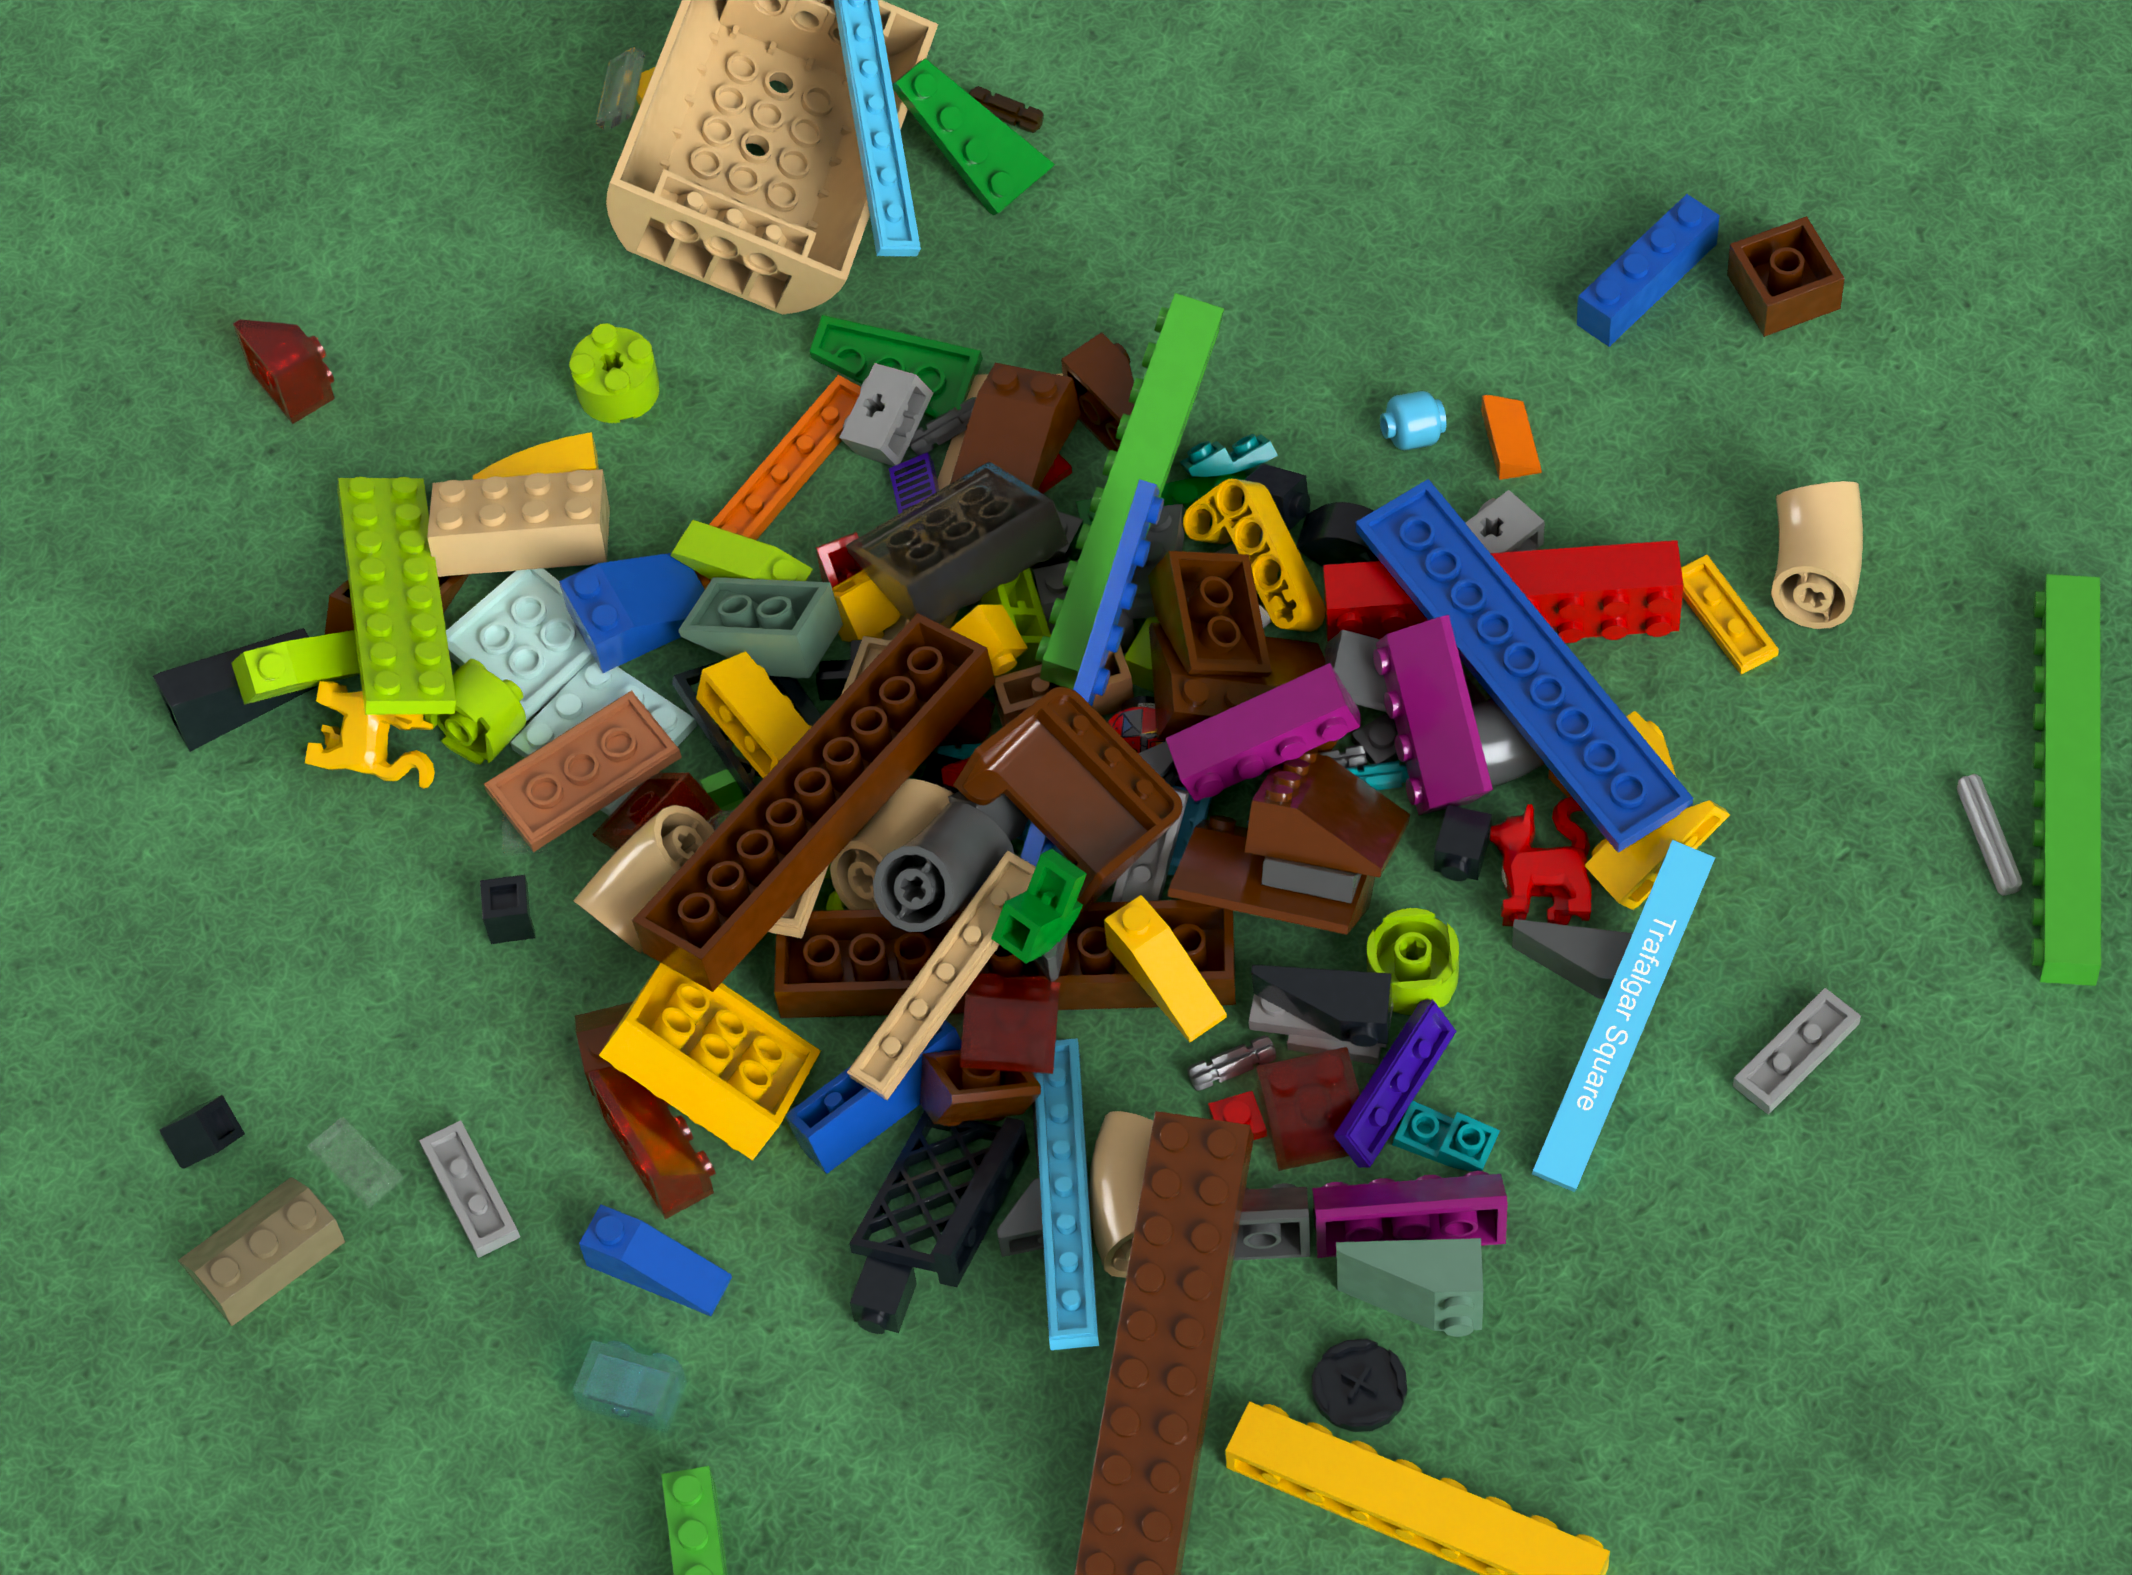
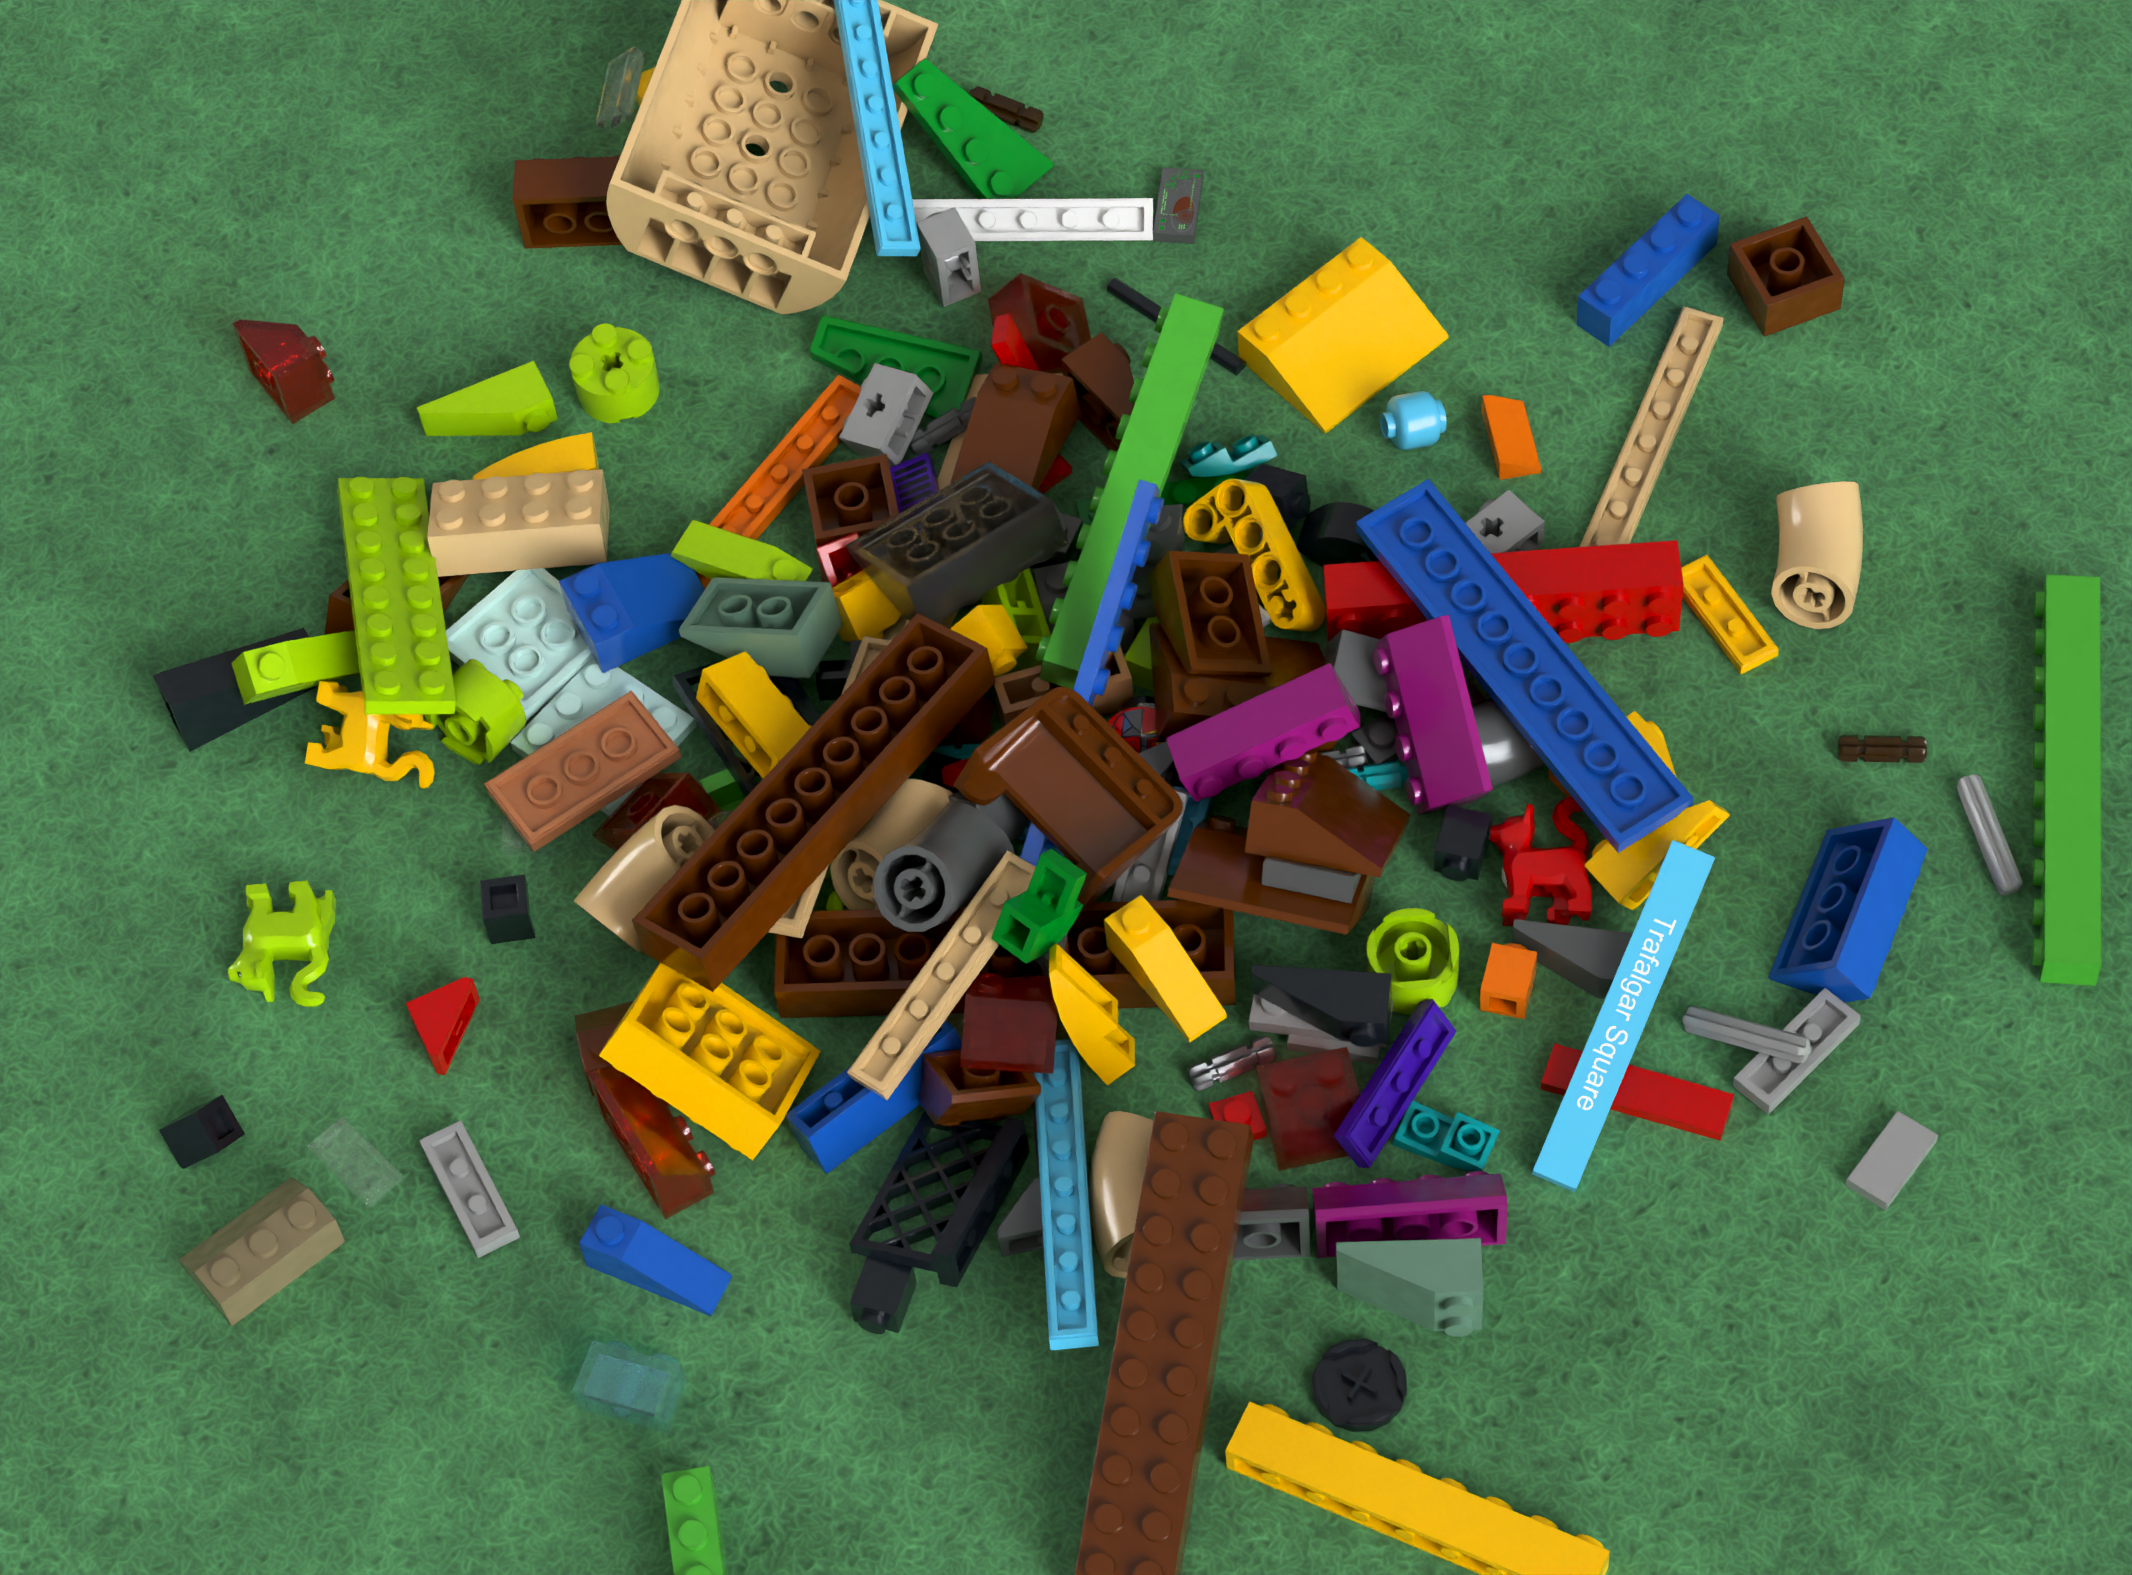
none -> lime animal [228,880,336,1008]
none -> red slope [405,977,480,1076]
none -> lime slope [416,361,558,436]
none -> reddish brown brick [512,155,623,249]
none -> reddish brown brick [802,454,905,560]
none -> white tile [912,198,1153,241]
none -> light grey brick [916,207,981,307]
none -> clear red slope [988,273,1091,374]
none -> red tile [991,313,1040,371]
none -> yellow slope [1049,943,1135,1086]
none -> black bar [1107,278,1246,376]
none -> dark grey tile [1153,168,1204,244]
none -> yellow slope [1237,237,1449,434]
none -> orange brick [1480,943,1537,1019]
none -> red tile [1541,1043,1734,1141]
none -> tan tile [1580,306,1724,547]
none -> light grey axle [1682,1006,1812,1064]
none -> blue slope [1768,817,1928,1002]
none -> dark brown axle [1837,735,1927,763]
none -> light grey tile [1846,1111,1938,1211]

